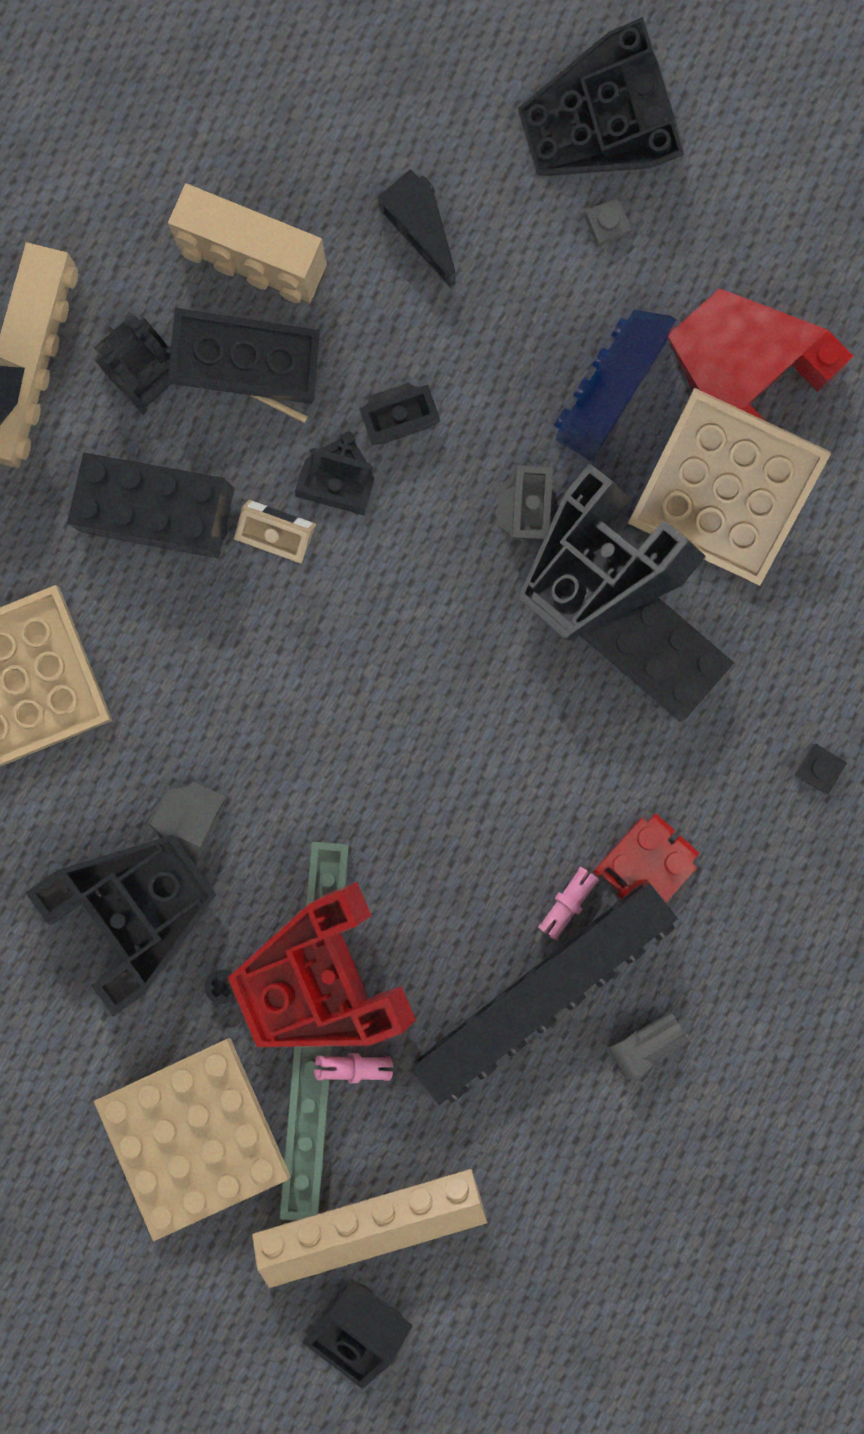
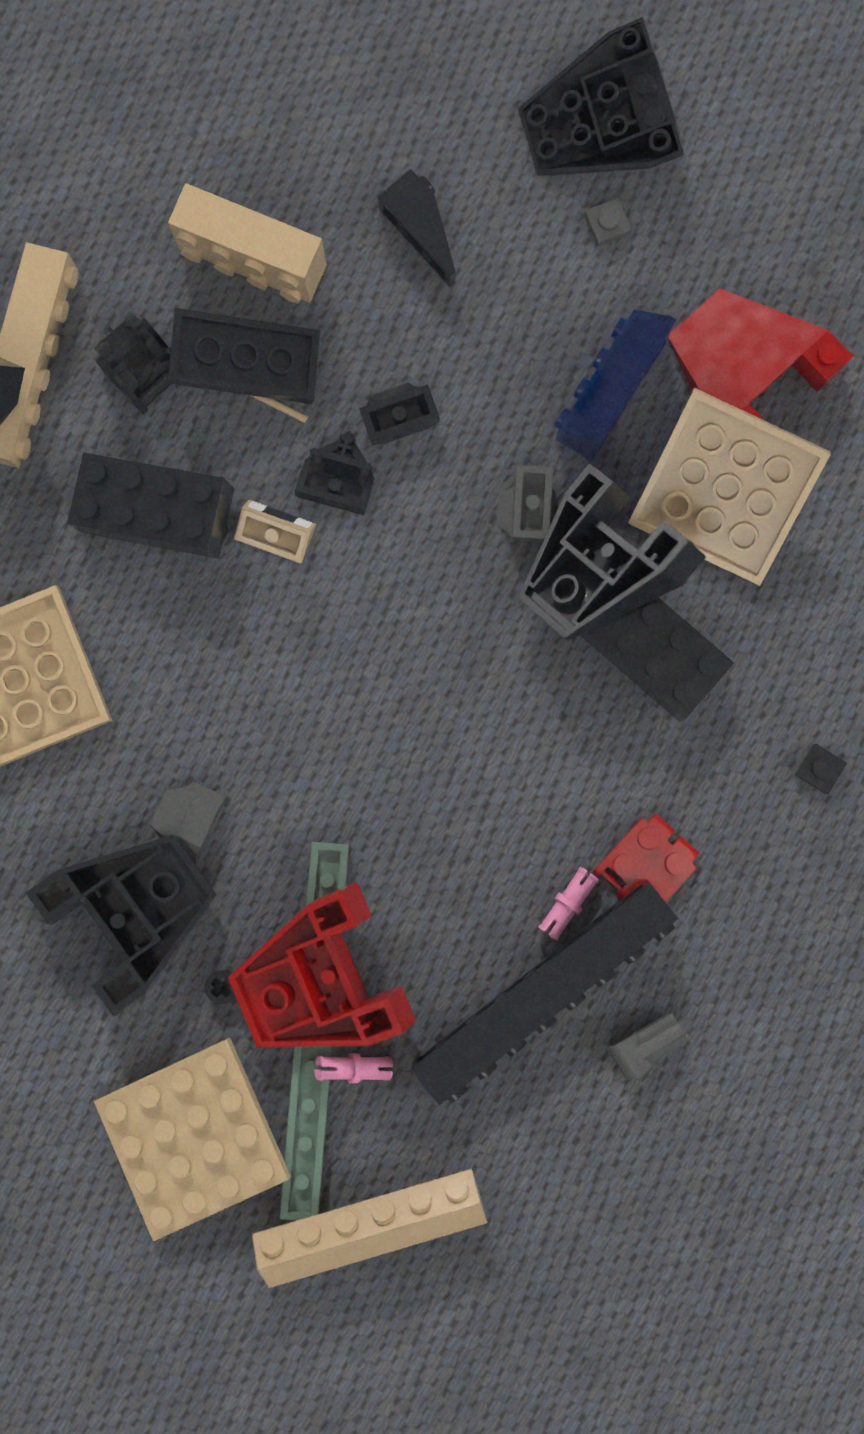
black slope [303,1279,413,1389] -> none

